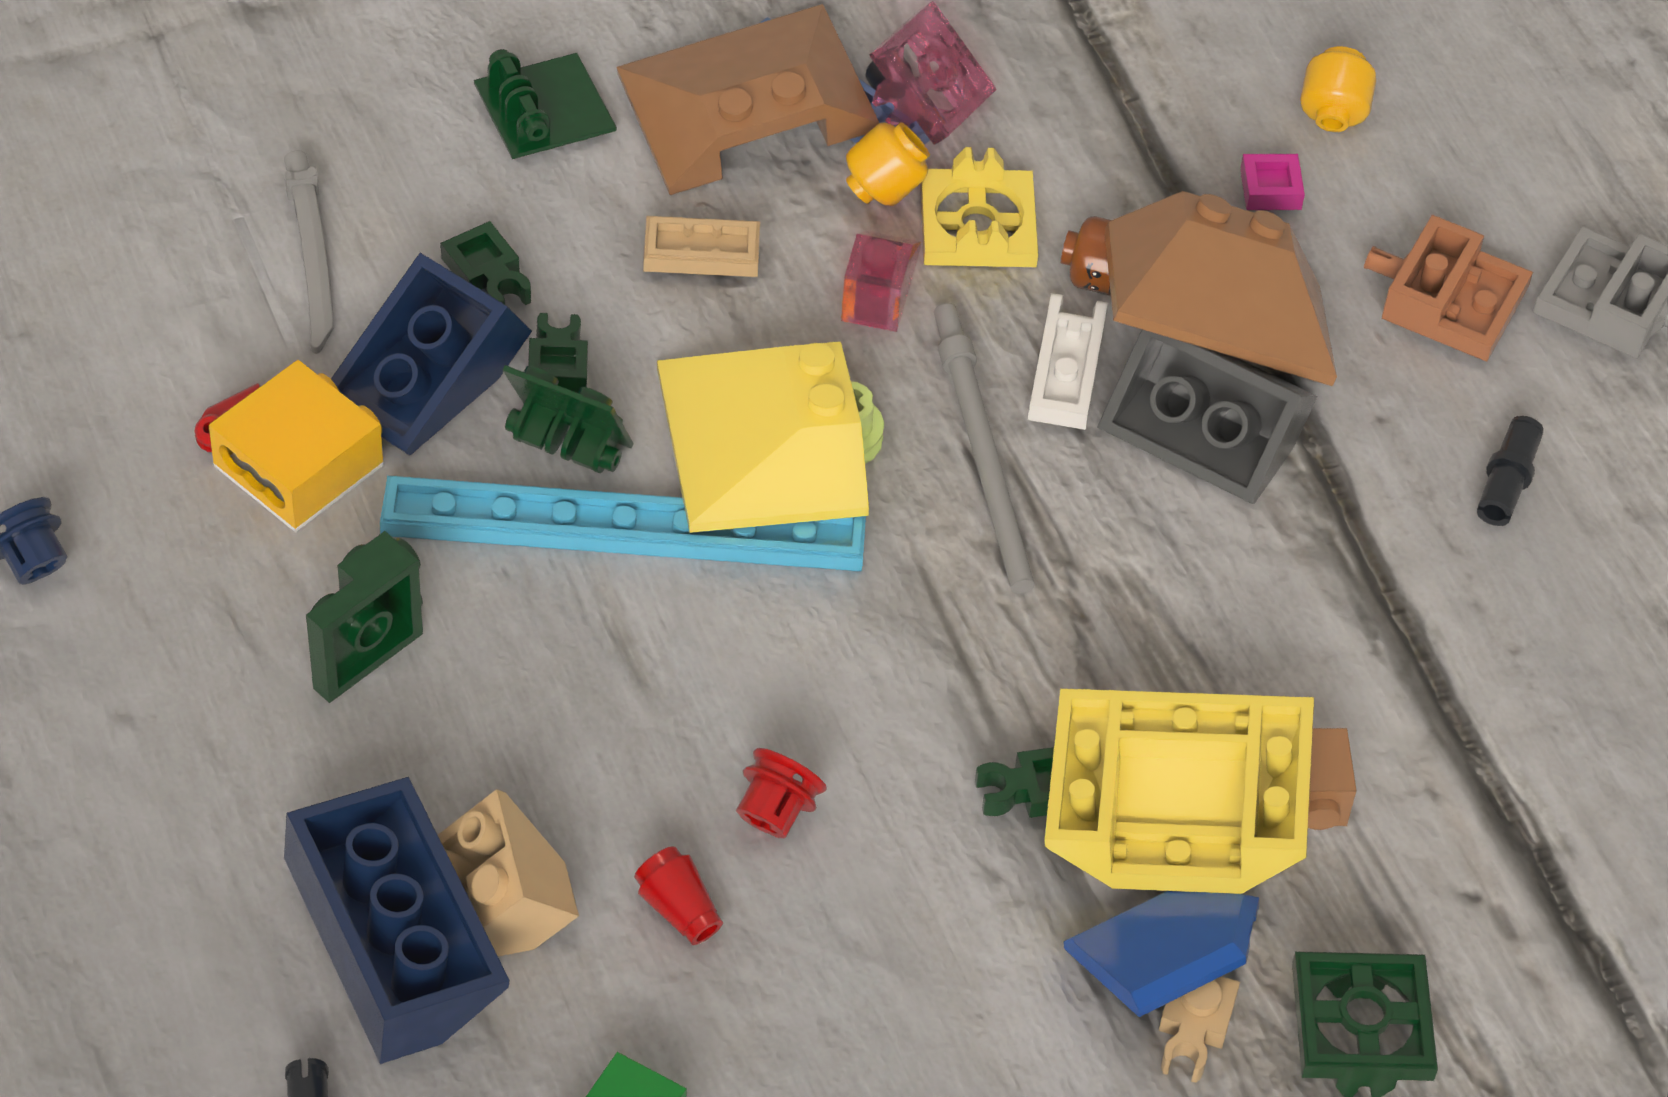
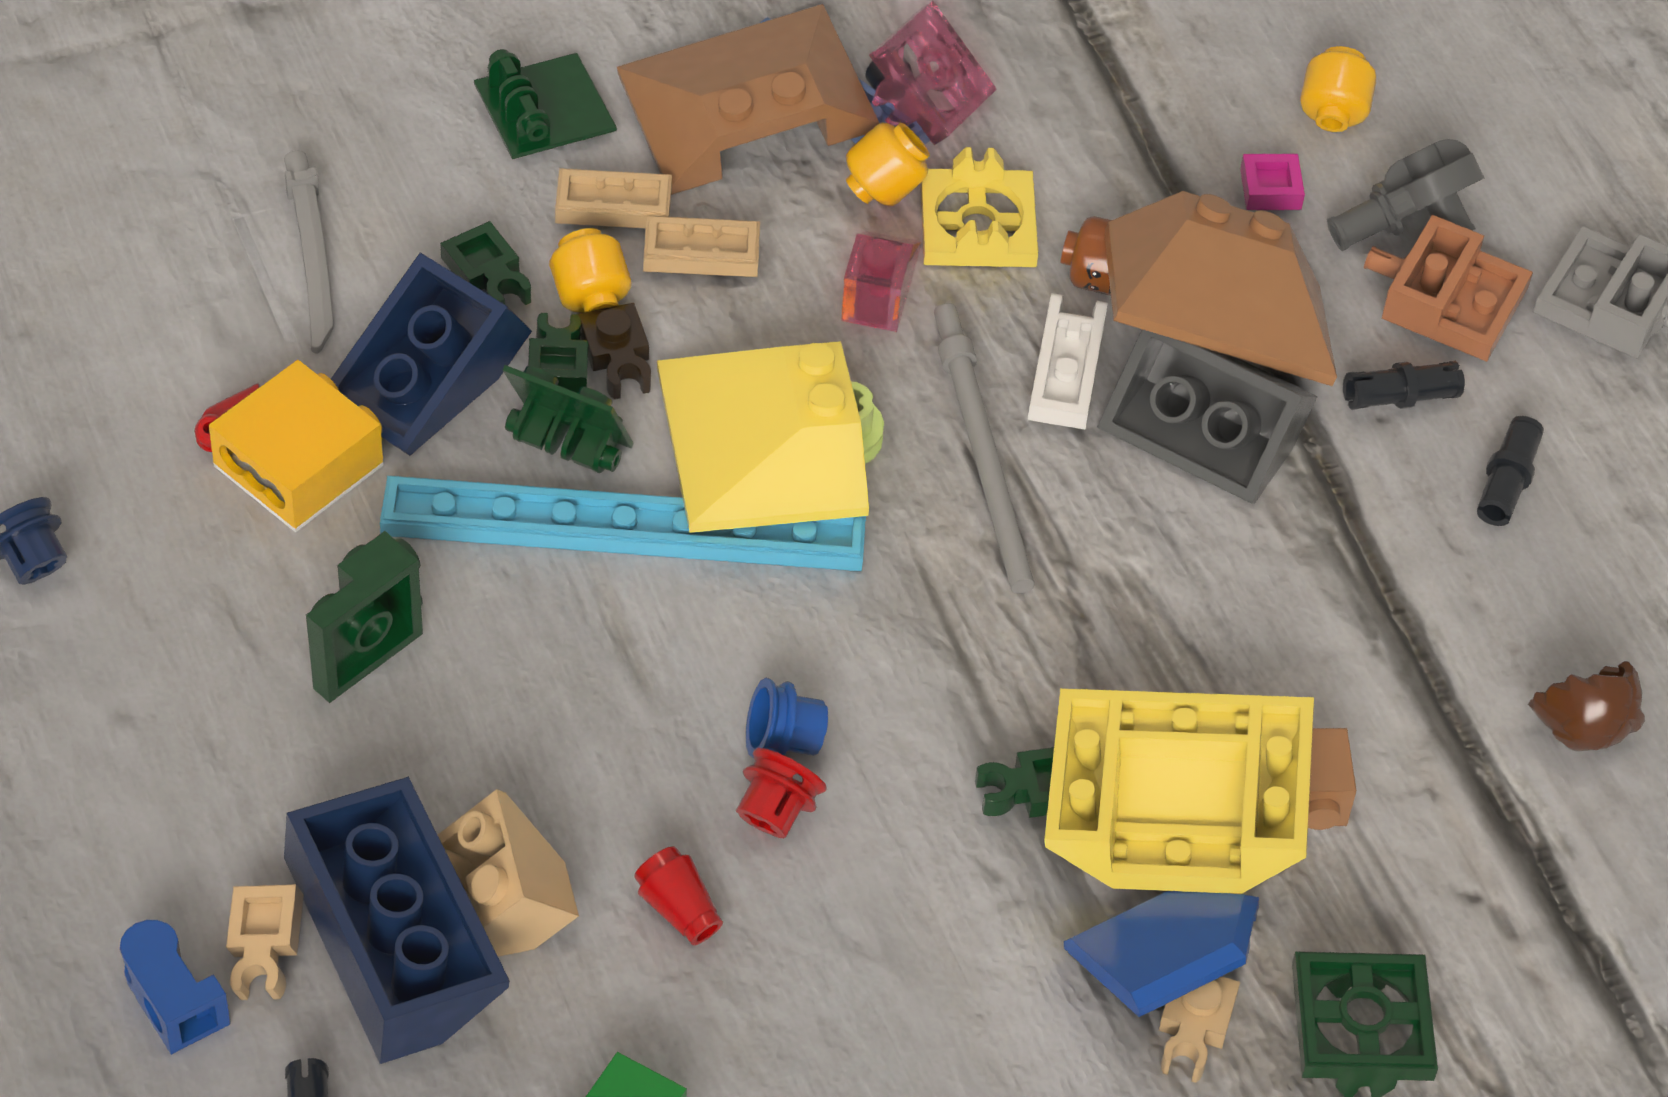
none -> blue leg [120,920,230,1055]
none -> tan plate [226,884,304,1000]
none -> yellow head [549,228,632,313]
none -> tan plate [555,168,672,229]
none -> dark brown plate [578,303,651,400]
none -> blue piece [745,677,828,758]
none -> dark grey pin [1327,139,1485,251]
none -> black pin [1343,361,1465,410]
none -> reddish brown hair [1528,661,1645,751]

